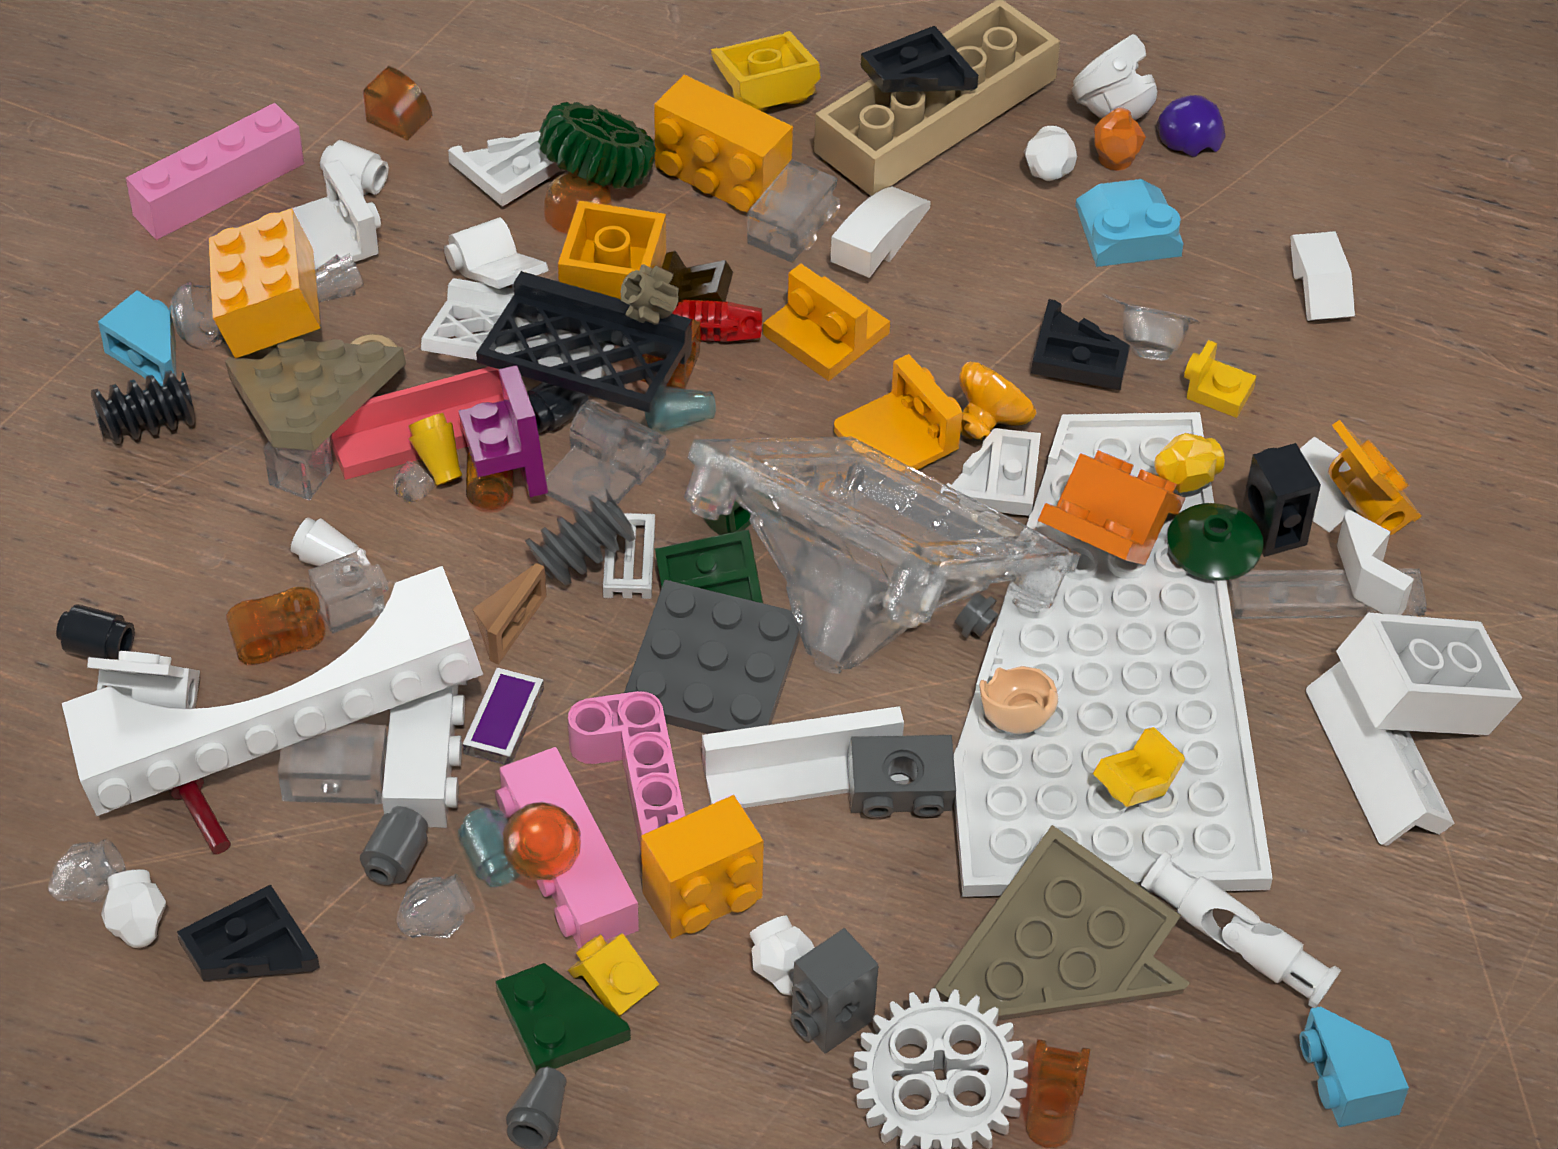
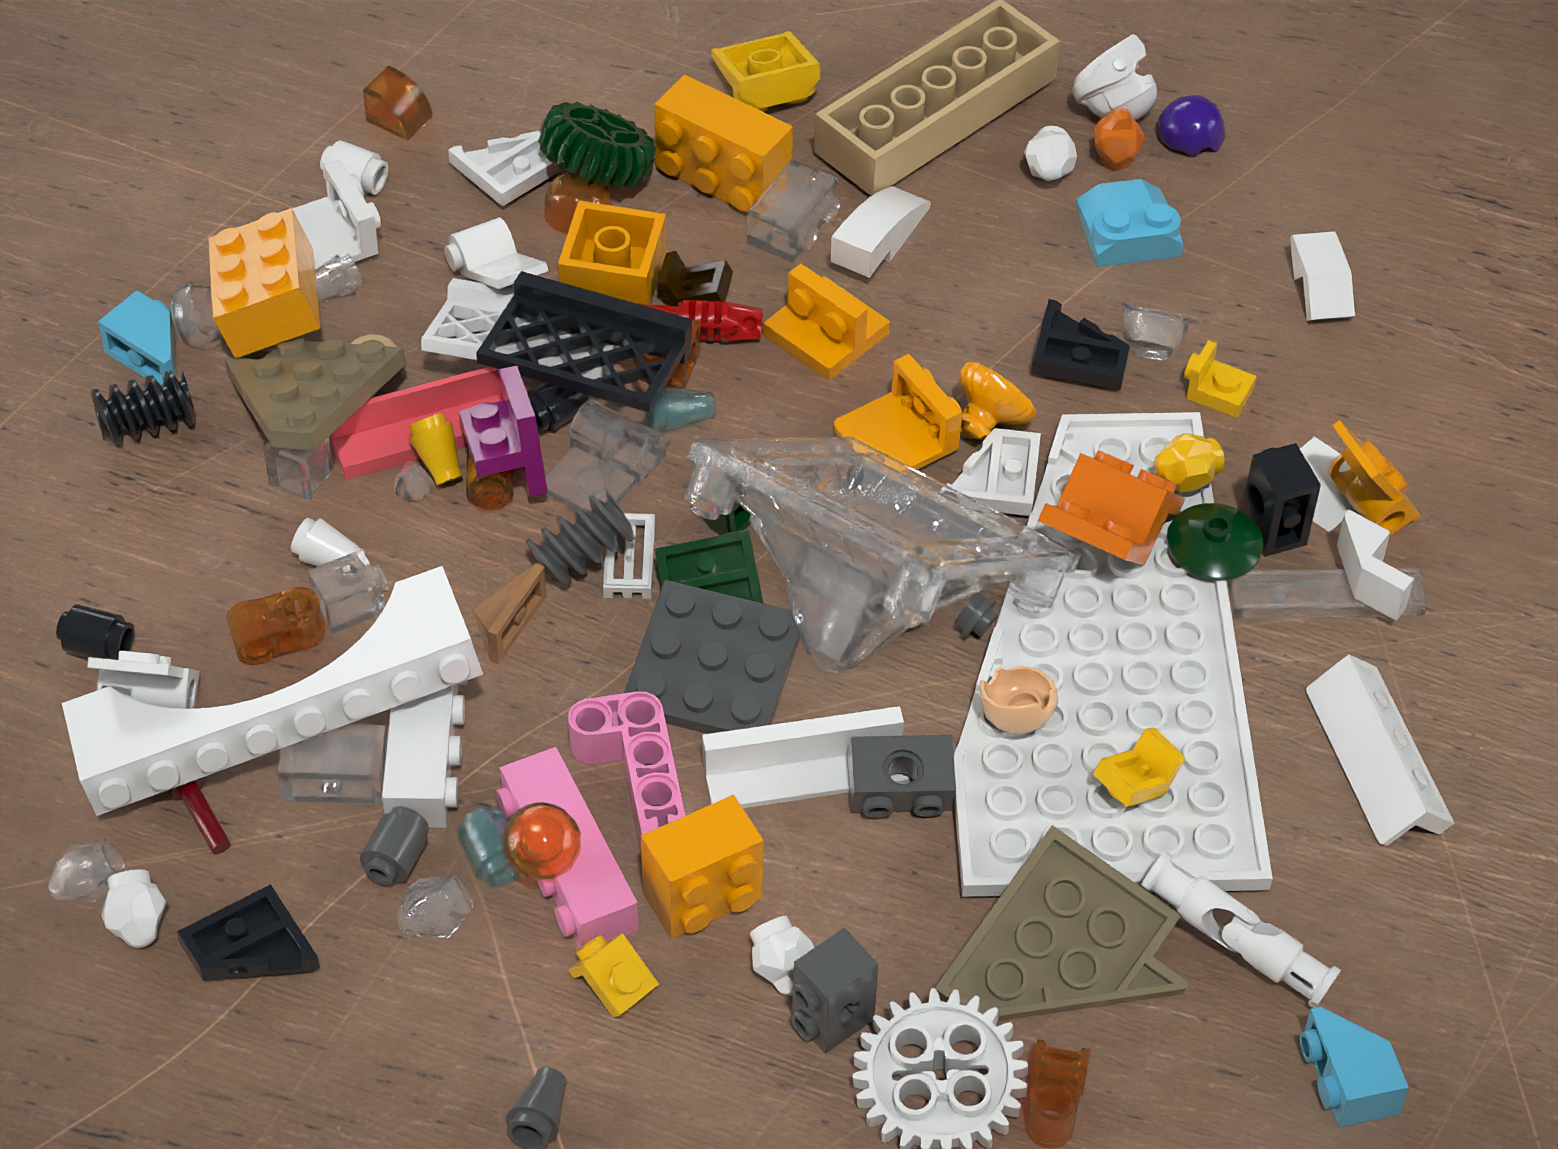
bright pink brick [126,103,304,240] -> none
tile [463,668,544,765] -> none
dark green wing [495,963,631,1075] -> none
dark tan gear [621,264,678,325] -> none
black wing [860,26,978,93] -> none
white brick [1336,613,1522,735] -> none

